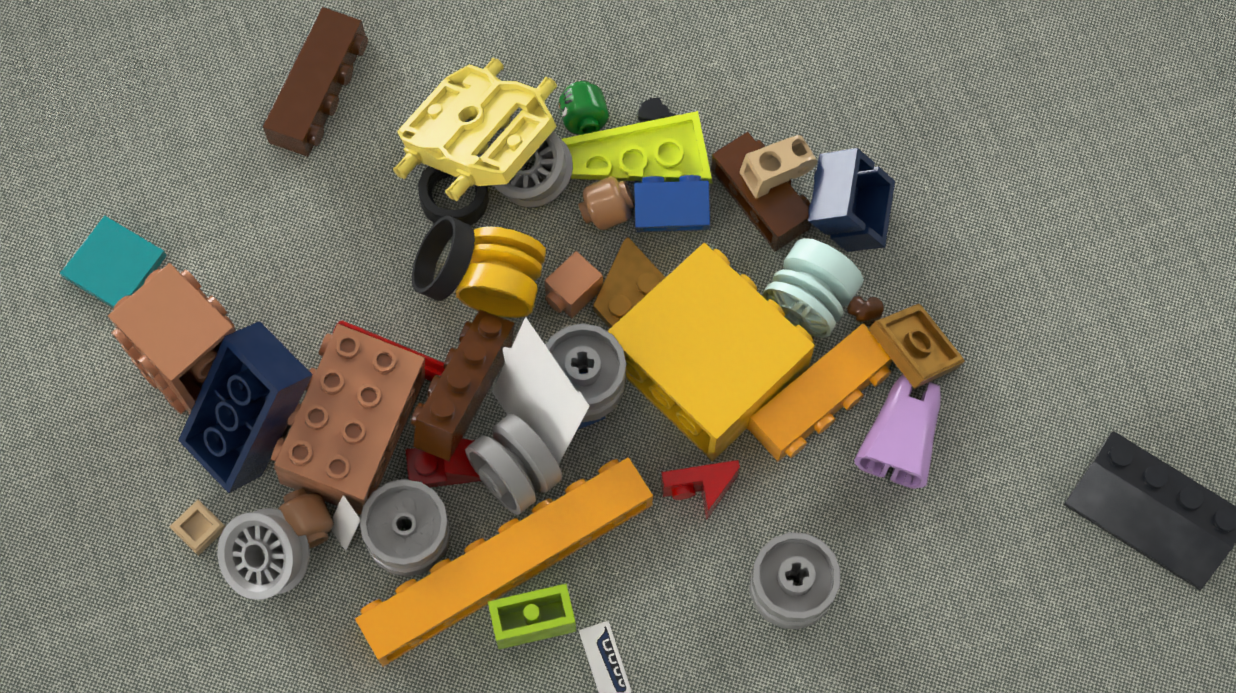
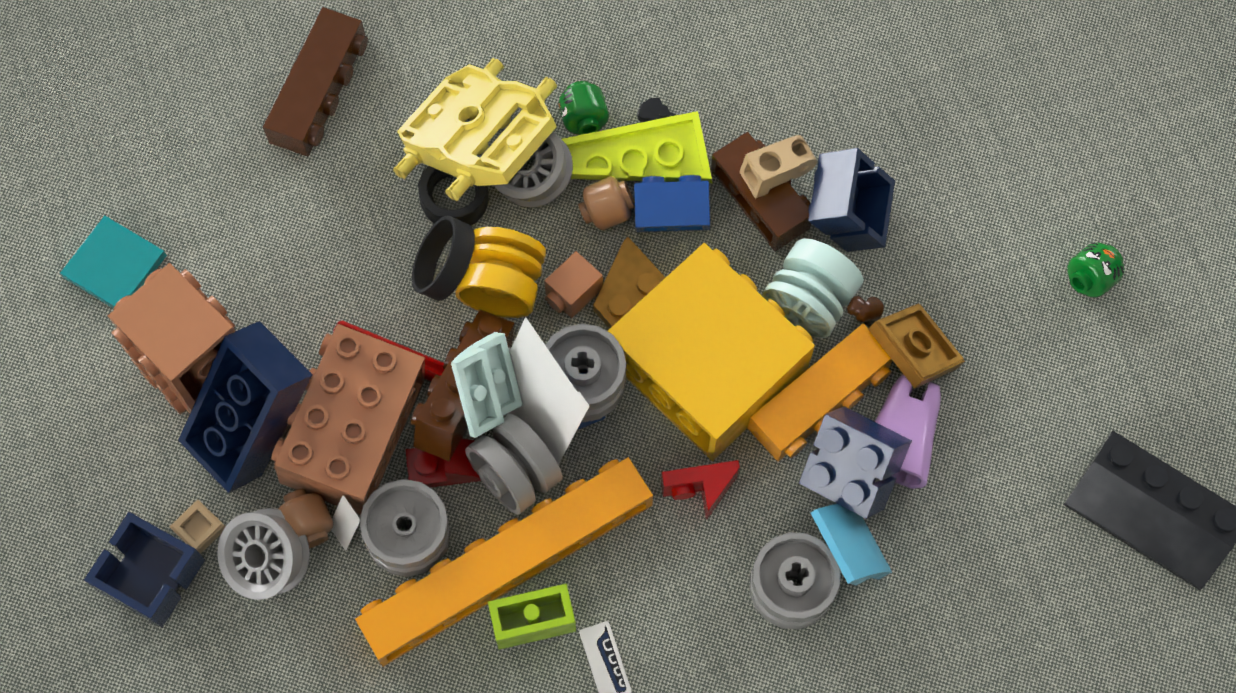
none -> dark blue piece [84,512,205,628]
none -> light aqua slope [451,332,523,438]
none -> piece [799,407,912,519]
none -> medium azure slope [811,504,892,585]
none -> green head [1067,242,1124,298]

